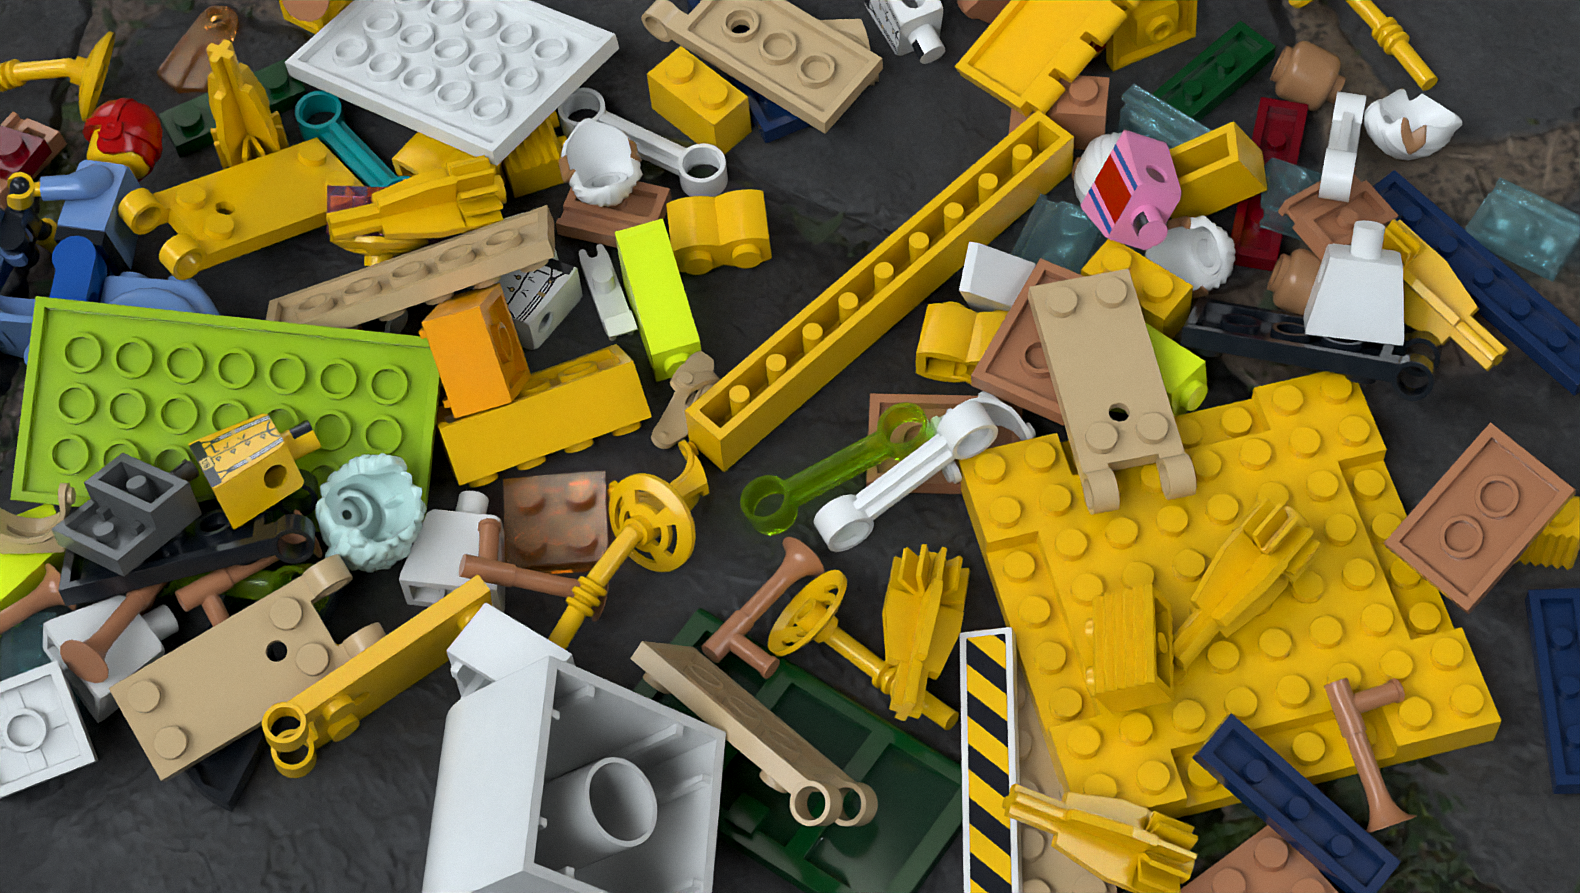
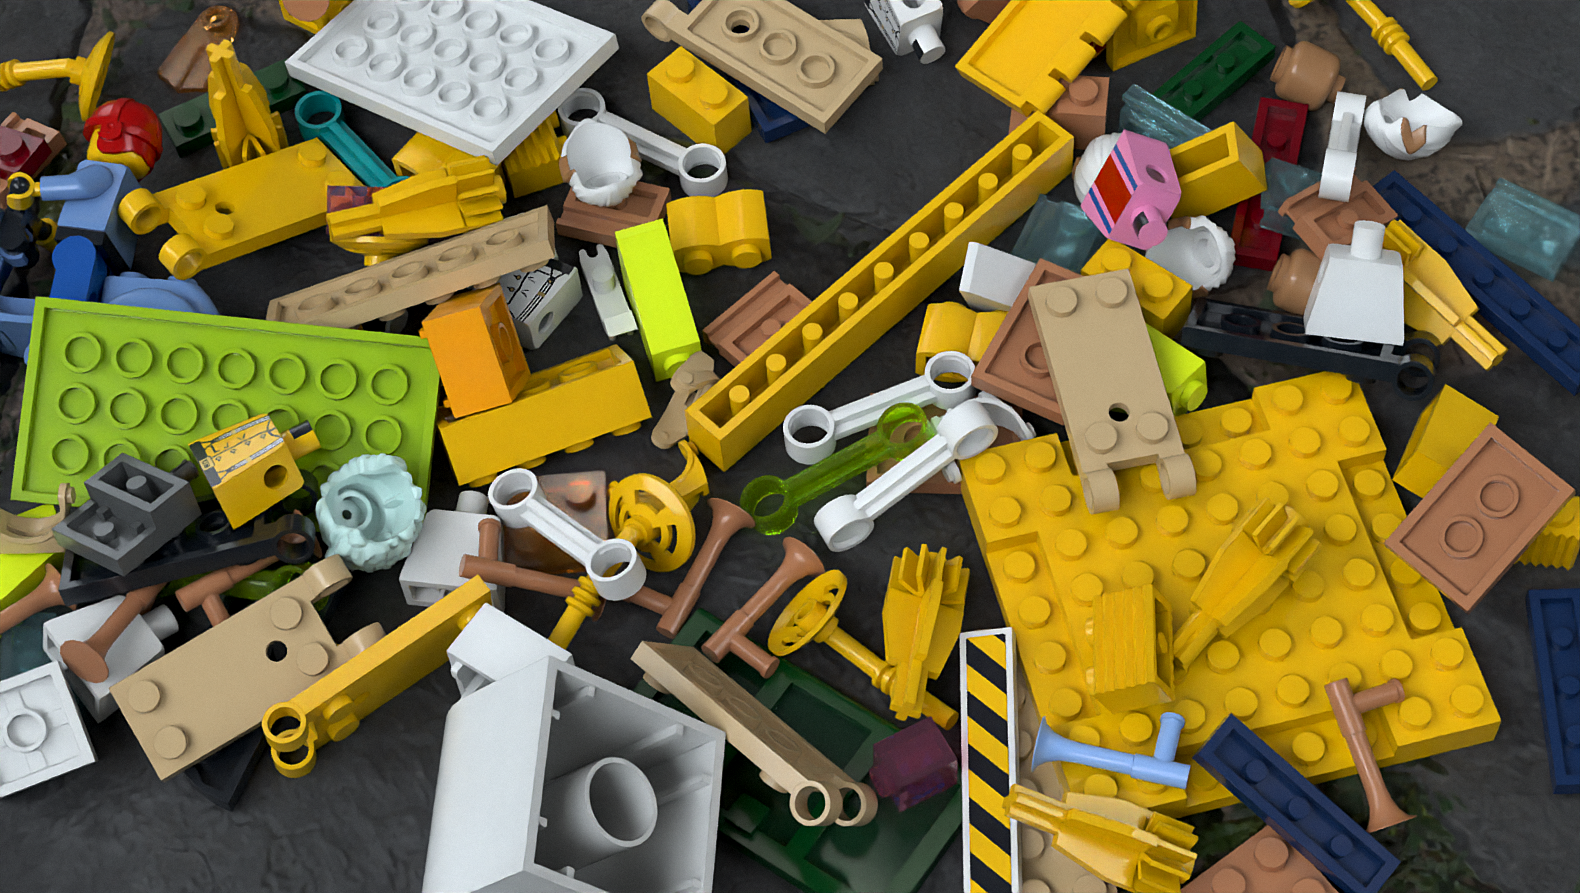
none -> white piece [488,468,646,601]
none -> nougat piece [623,498,755,639]
none -> nougat plate [702,271,812,367]
none -> white piece [783,351,976,465]
none -> clear pink brick [869,716,958,812]
none -> light blue piece [1031,712,1191,790]
none -> yellow brick [1392,384,1499,498]

